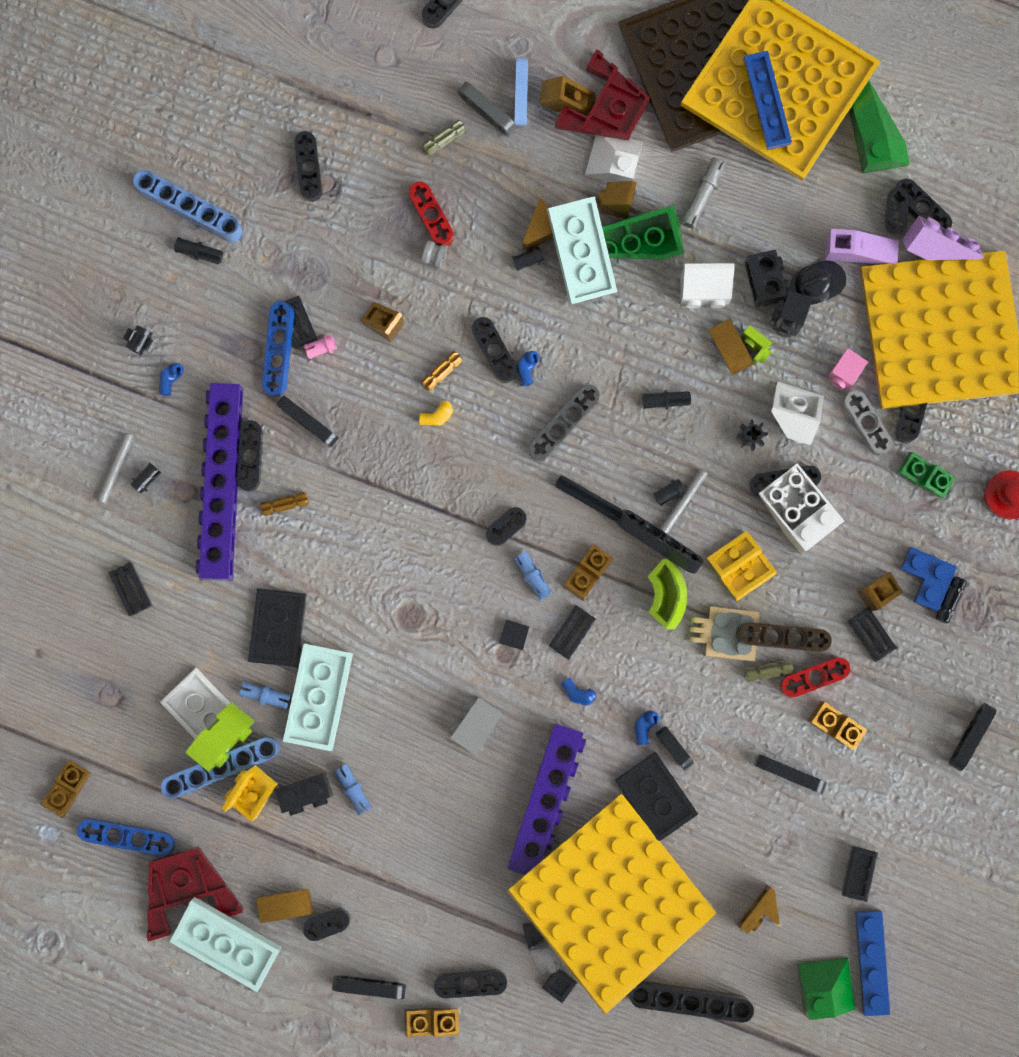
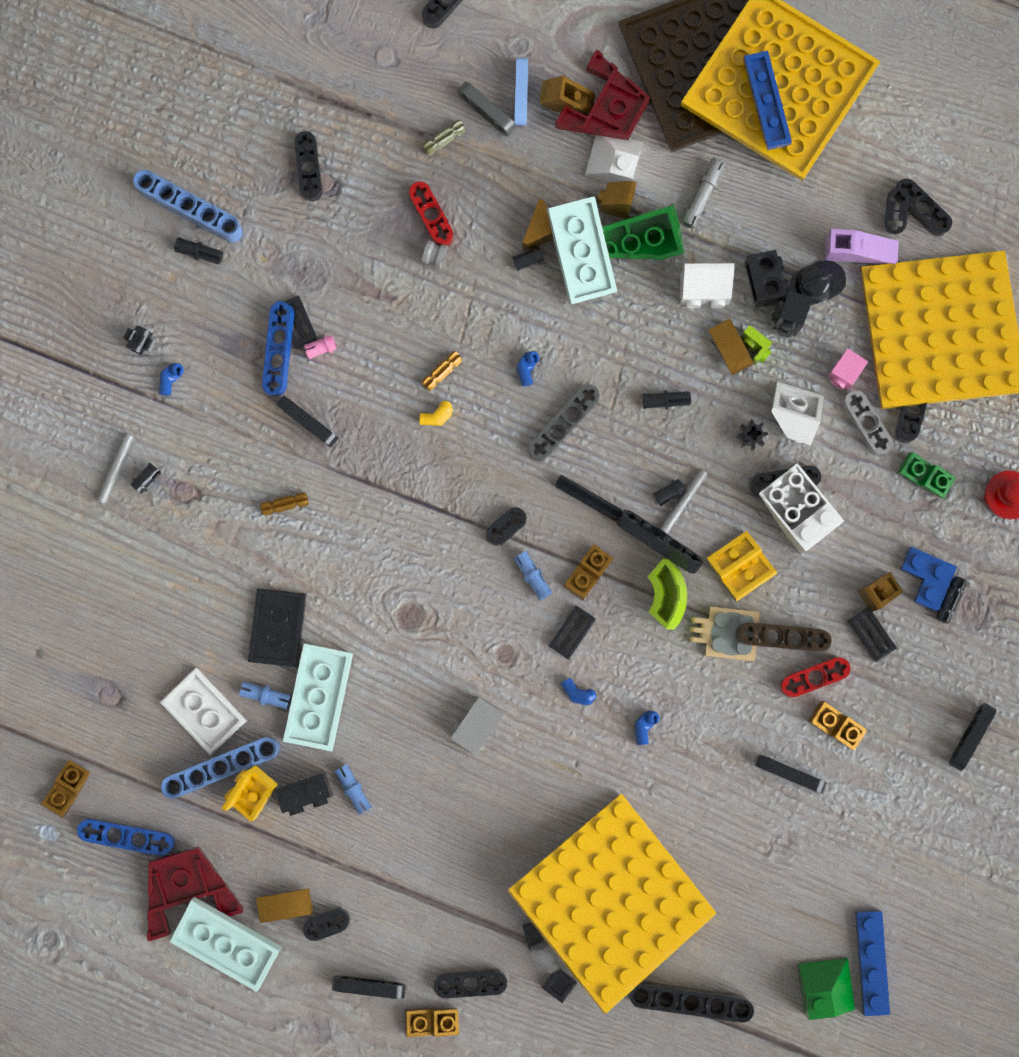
black tile [108,562,153,617] -> none
lime brick [185,702,255,772] -> none
dark purple brick [196,383,244,581] -> none
black beam [237,420,263,492] -> none
pearl gold slope [360,302,405,343] -> none
black beam [472,317,517,383] -> none
black tile [499,620,530,650] -> none
dark purple brick [508,723,586,874] -> none
black tile [615,752,698,841] -> none
black beam [655,726,694,771] -> none
pearl gold slope [737,885,780,934] -> none
olive axle [744,660,793,682] -> none
black plate [841,846,878,902] -> none
green wedge [849,80,910,174] -> none
lavender slope [902,216,984,260] -> none

